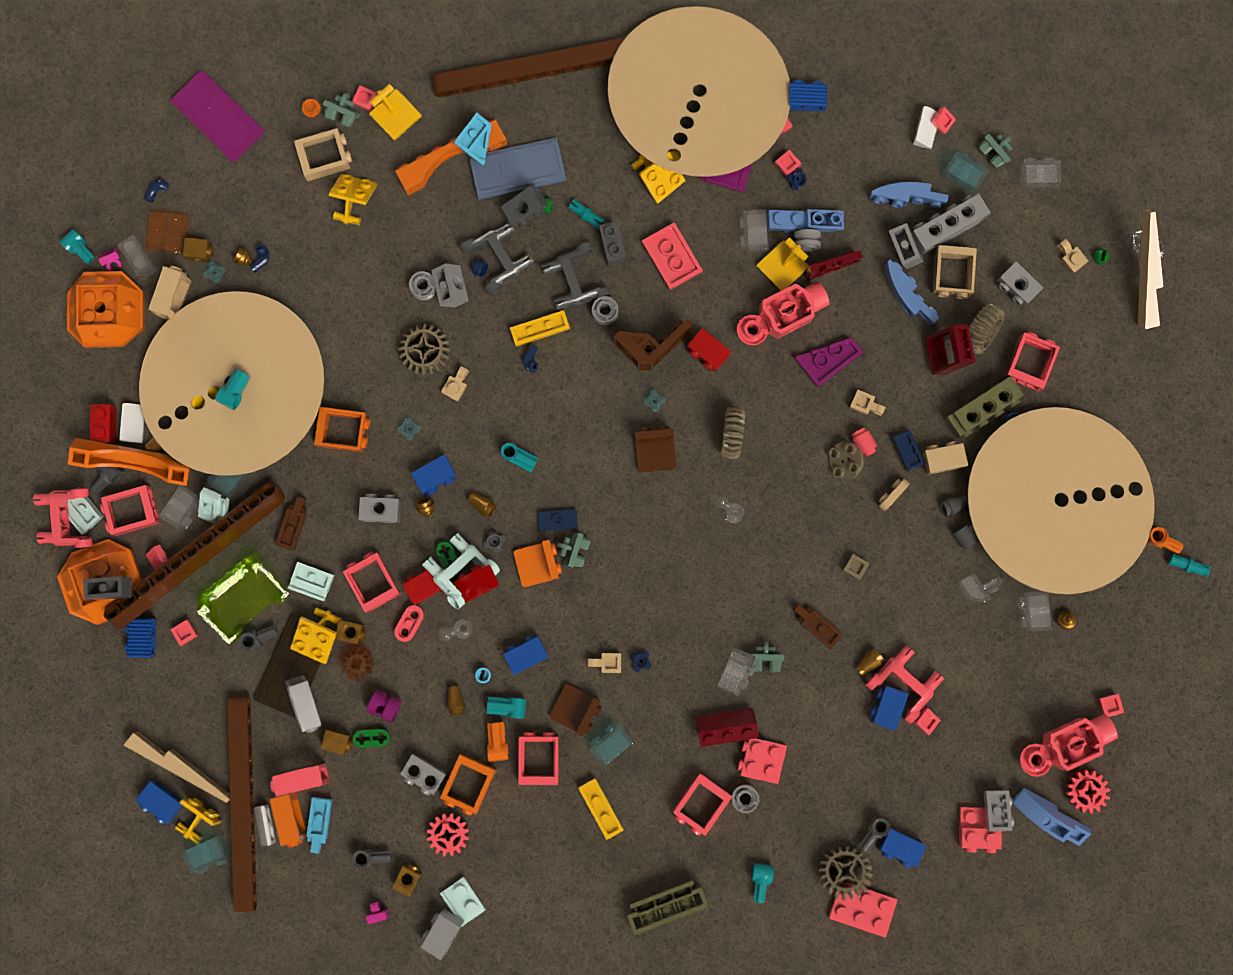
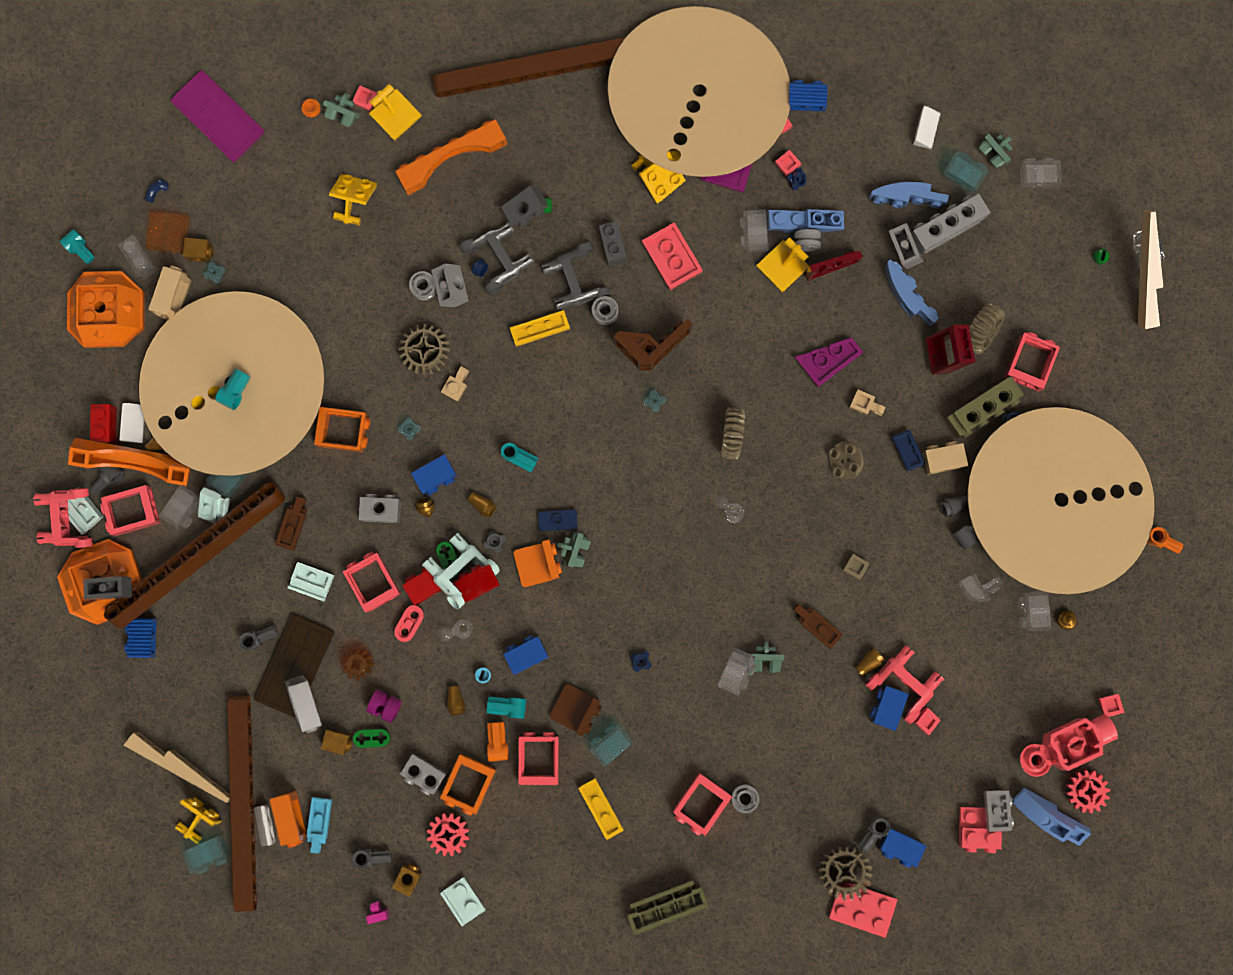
dark pink tile [98,247,122,271] -> none
blue brick [136,780,183,824] -> none
coral plate [146,545,168,570] -> none
coral plate [170,619,199,646] -> none
clear neon green windscreen [196,552,289,644] -> none
pearl gold plate [232,247,253,266] -> none
dark blue arm [249,244,269,273] -> none
coral window [270,763,330,796] -> none
yellow plate [290,607,342,665] -> none
tan window [294,128,352,181] -> none
pearl gold brick [335,620,366,644] -> none
light grey brick [421,909,464,960] -> none
medium azure wing [453,113,492,166] -> none
sand blue piece [469,138,566,200] -> none
dark blue arm [522,344,538,372] -> none
teal pin [568,199,605,230] -> none
tan plate [588,653,621,673] -> none
reddish brown bracket [635,426,676,473] -> none
red brick [687,328,731,372] -> none
dark red brick [695,708,759,747] -> none
coral brick [737,281,829,345] -> none
coral plate [737,738,787,784] -> none
teal axle [752,863,774,903] -> none
coral brick [852,427,878,457] -> none
tan plate [879,478,910,512] -> none
coral tile [930,107,956,134] -> none
tan window [932,245,977,299] -> none
light grey brick [996,262,1044,307] -> none
tan plate [1057,239,1088,274] -> none
teal pin [1168,553,1211,577] -> none

